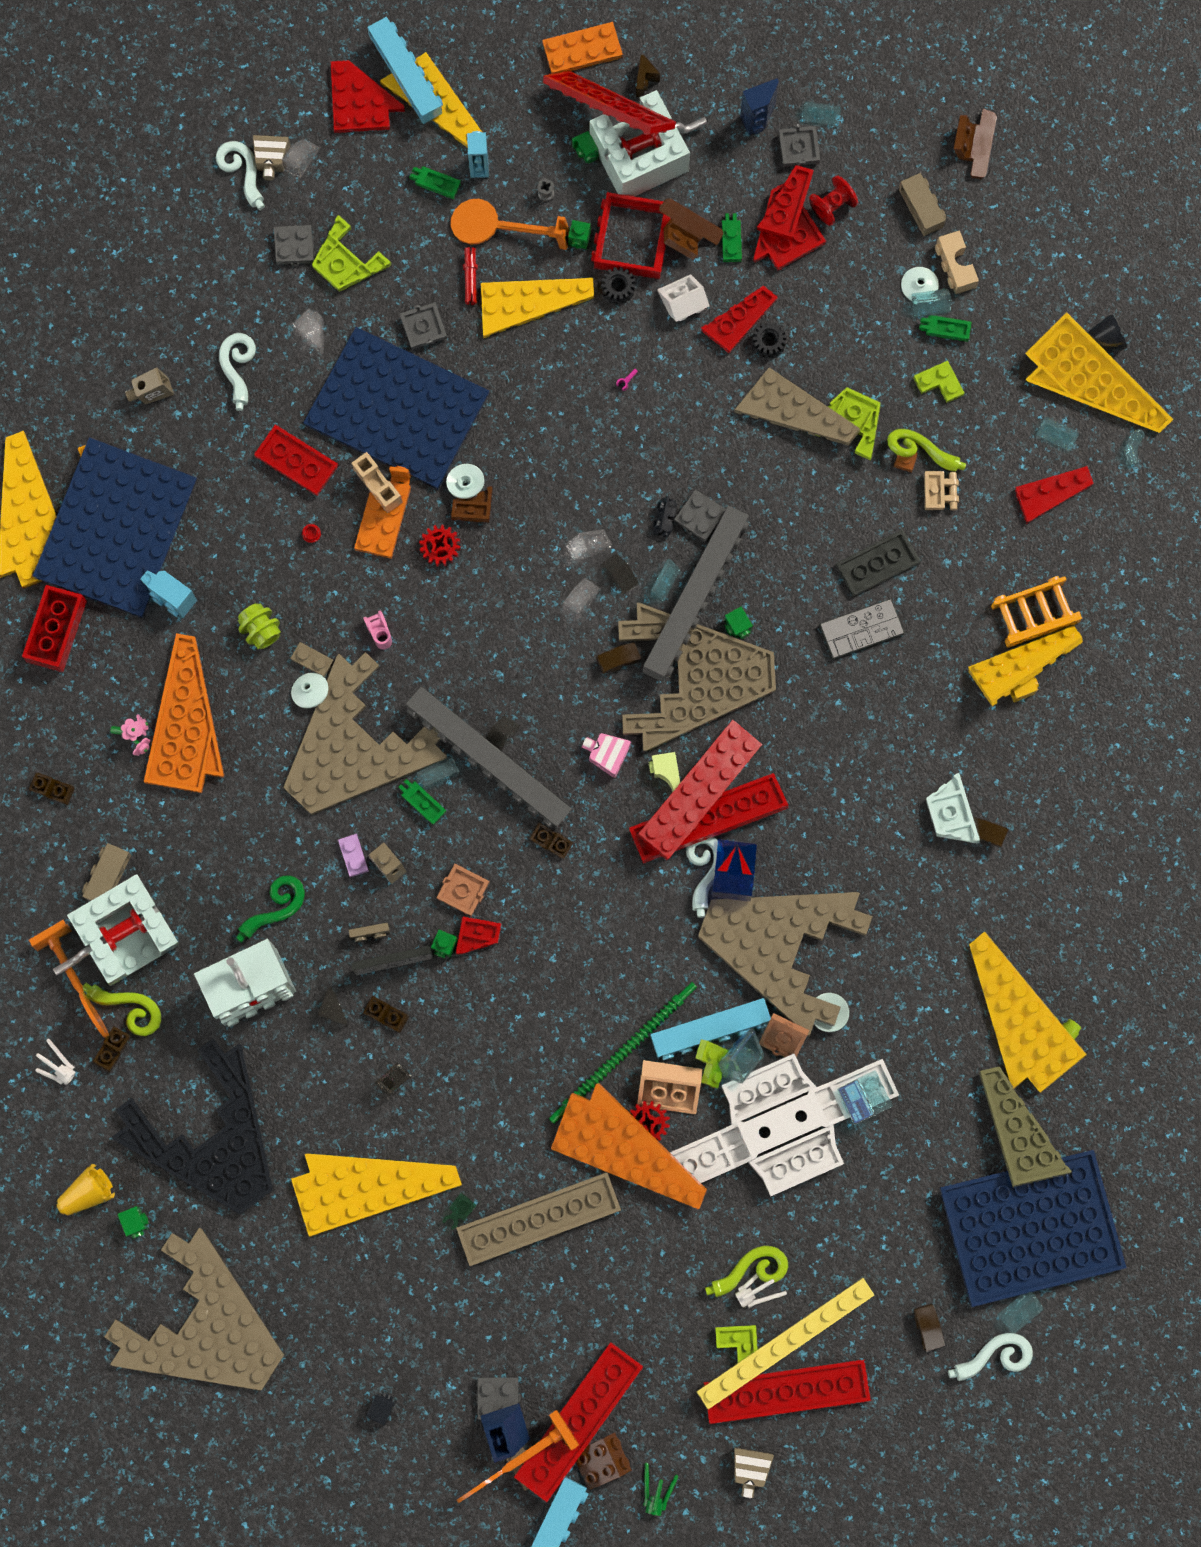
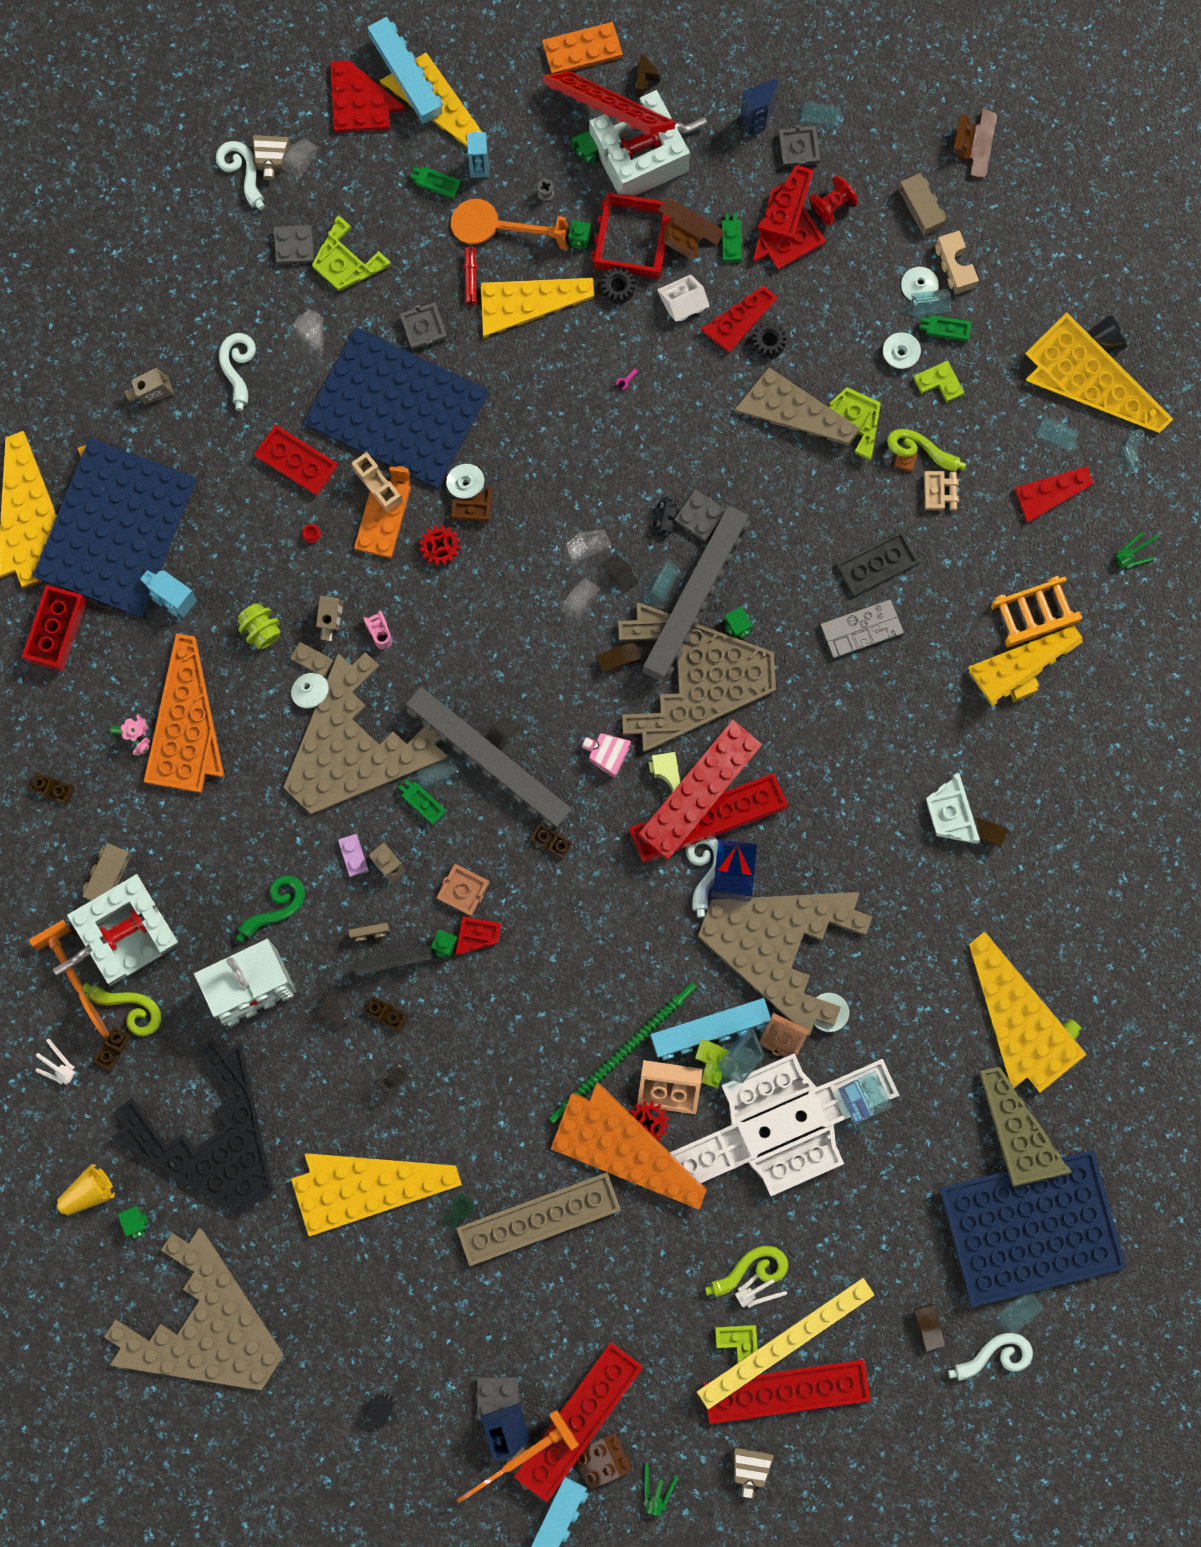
none -> dark tan torso [316,596,344,641]
none -> light aqua dish [883,332,921,369]
none -> green plant [1115,532,1159,569]

